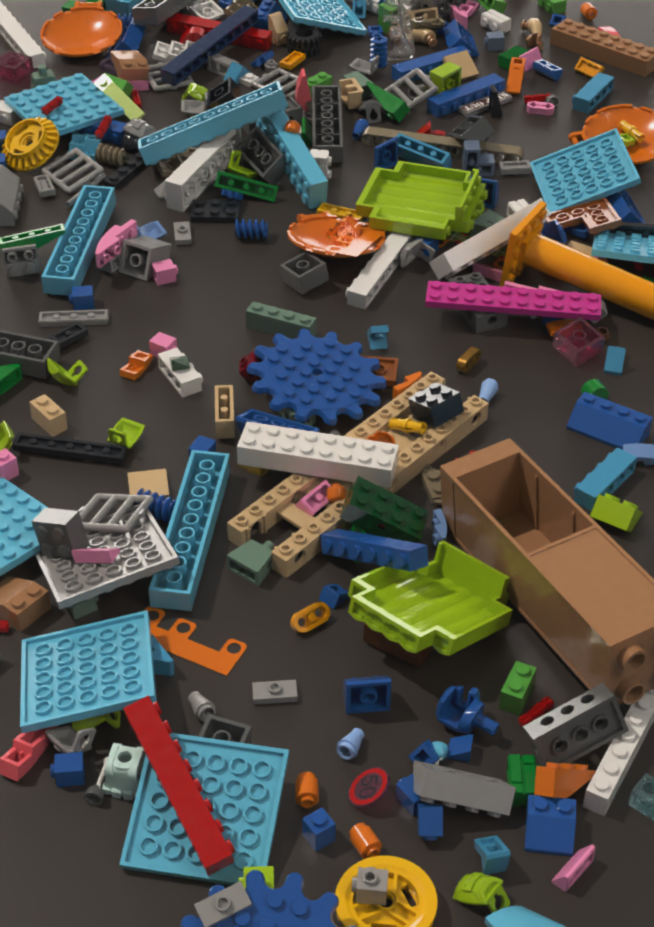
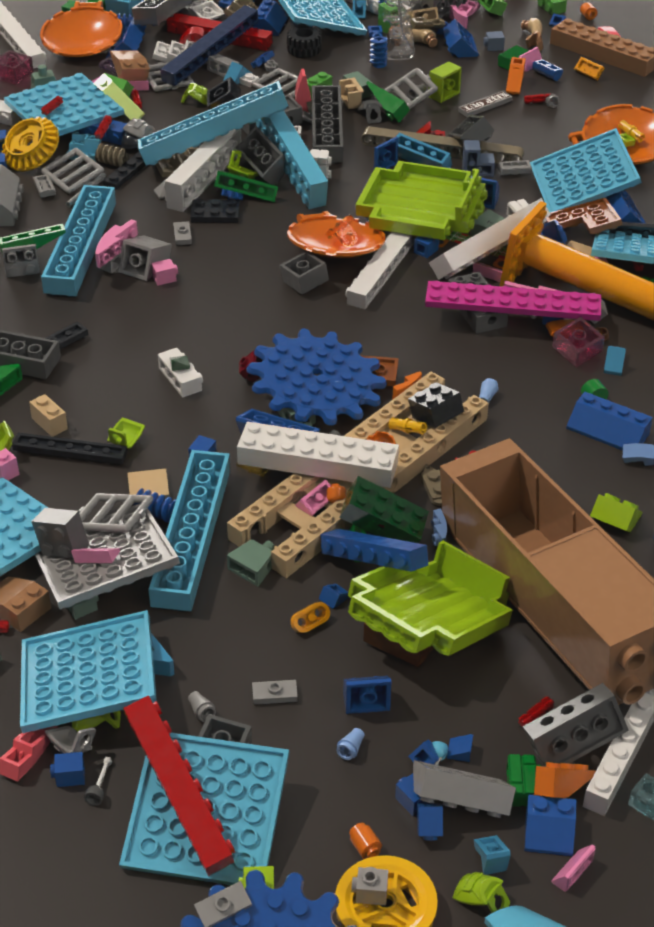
light grey tile [38,309,109,327] -> none
lime piece [47,357,88,386] -> none
blue brick [69,285,94,311] -> none
light aqua piece [102,743,146,801] -> none
orange slope [119,350,153,380] -> none
medium blue piece [136,220,167,240] -> none
orange piece [144,606,247,676] -> none
bright pink brick [149,332,178,358] -> none
light grey piece [181,92,207,117] -> none
tan brick [215,385,235,439] -> none
blue piece [235,218,269,239] -> none
sand green brick [246,301,316,339] -> none
tan slope [268,11,289,46] -> none
light orange plate [279,51,306,70] -> none
orange piece [284,120,300,134] -> none
orange brick [295,772,319,808] -> none
green slope [302,117,312,146] -> none
blue brick [302,807,336,852] -> none
yellow tile [316,202,366,222] -> none
piece [325,222,386,257] -> none
piece [348,767,390,808] -> none
light grey piece [349,55,380,77] -> none
blue cone [352,119,369,140] -> none
dark azure slope [366,325,389,350] -> none
blue brick [391,45,472,85] -> none
light grey piece [399,239,435,268] -> none
blue brick [427,73,505,118] -> none
blue piece [436,686,500,736] -> none
tan tile [442,50,479,81] -> none
pearl gold beam [456,346,482,373] -> none
white brick [480,9,511,34] -> none
black slope [488,85,503,118] -> none
bright green brick [499,661,537,716] -> none
bright pink beam [526,101,554,116] -> none
blue plate [564,223,590,238] -> none
dark azure brick [572,72,614,114] -> none
dark azure brick [573,447,637,511] -> none

